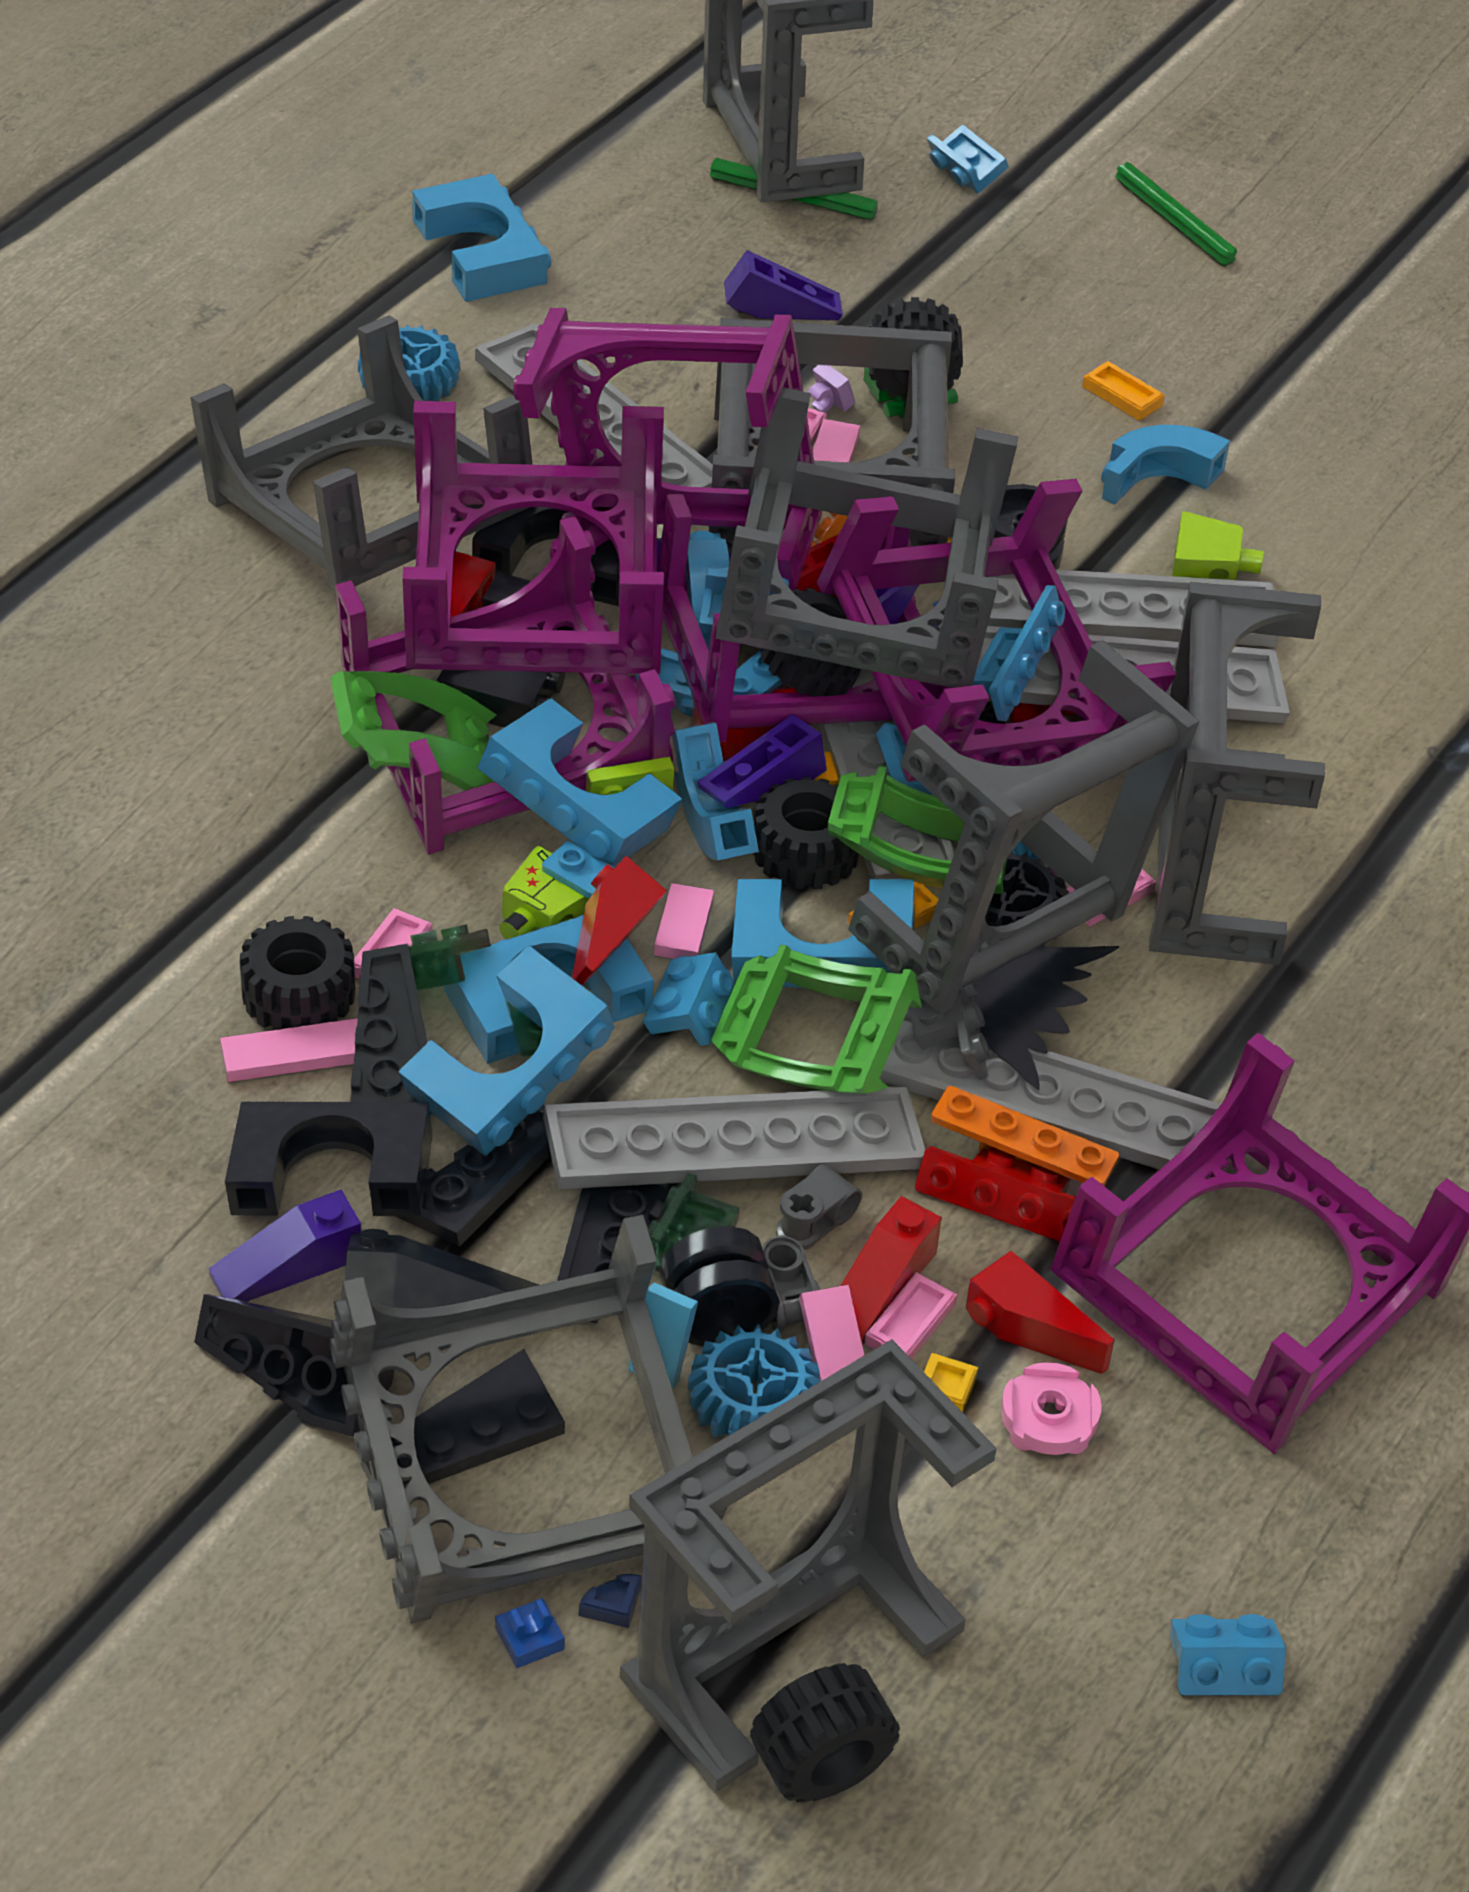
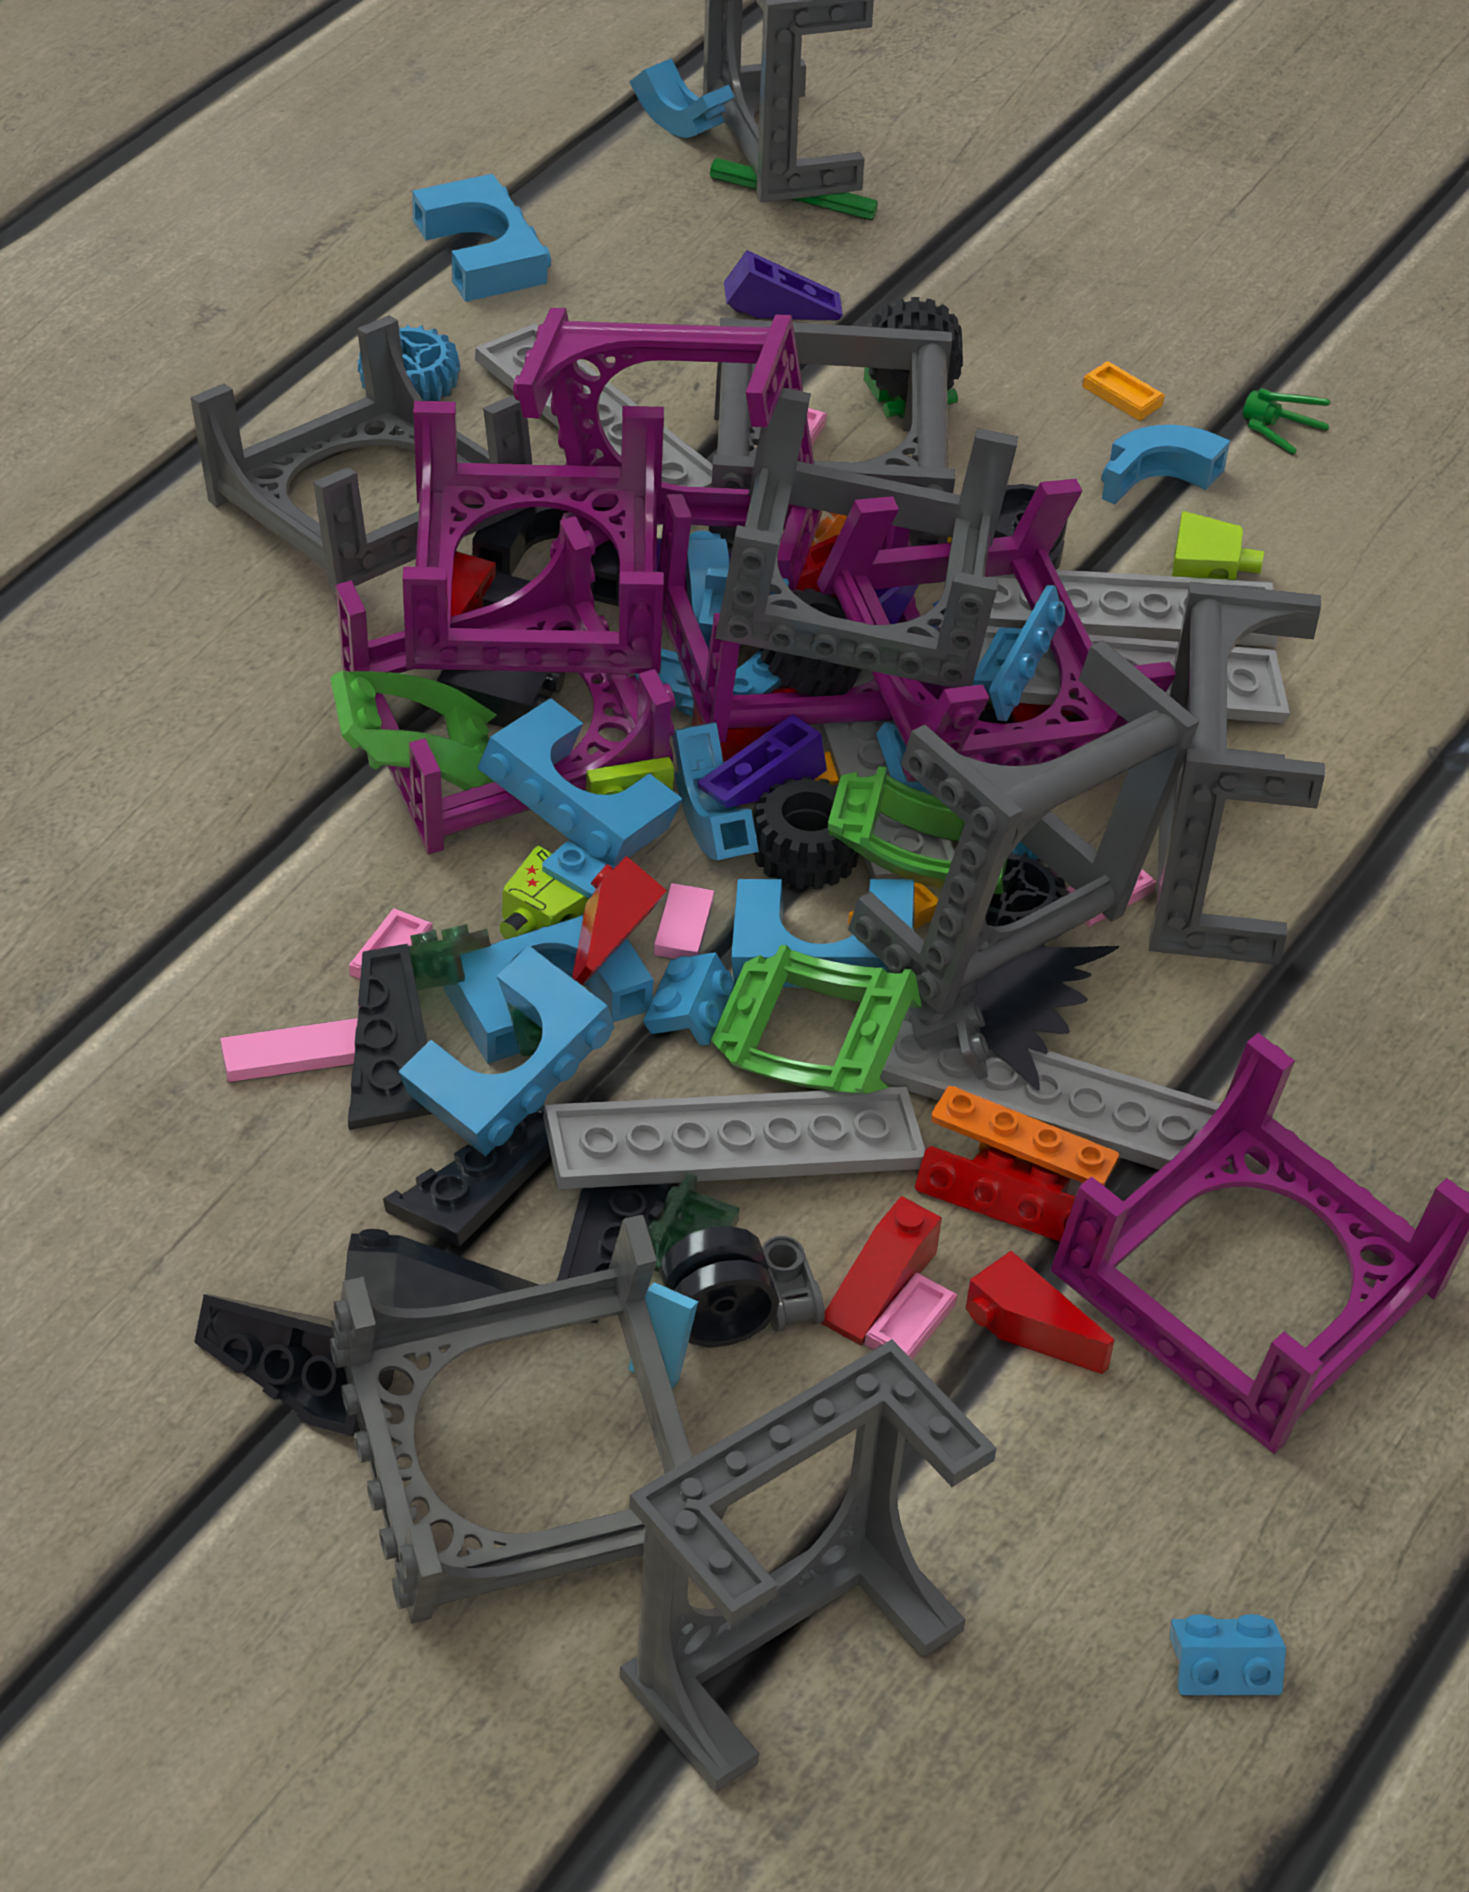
dark purple slope [209,1189,361,1302] -> none
black arch [225,1101,432,1216] -> none
black tyre [239,916,355,1030] -> none
black wing [360,1349,565,1489] -> none
blue tile [495,1598,565,1669] -> none
dark blue tile [579,1574,642,1628] -> none
dark azure gear [687,1324,820,1439] -> none
black tyre [750,1663,900,1802] -> none
dark grey piece [776,1164,862,1250] -> none
bright pink tile [799,1285,864,1381] -> none
lavender tile [808,365,855,413] -> none
bright pink tile [813,419,861,463] -> none
yellow tile [924,1353,978,1413] -> none
dark azure bracket [927,124,1009,194] -> none
bright pink plate [1001,1363,1102,1455] -> none
green axle [1116,162,1237,266] -> none
none -> dark azure arch [629,58,735,138]
none -> green plant [1243,388,1330,455]

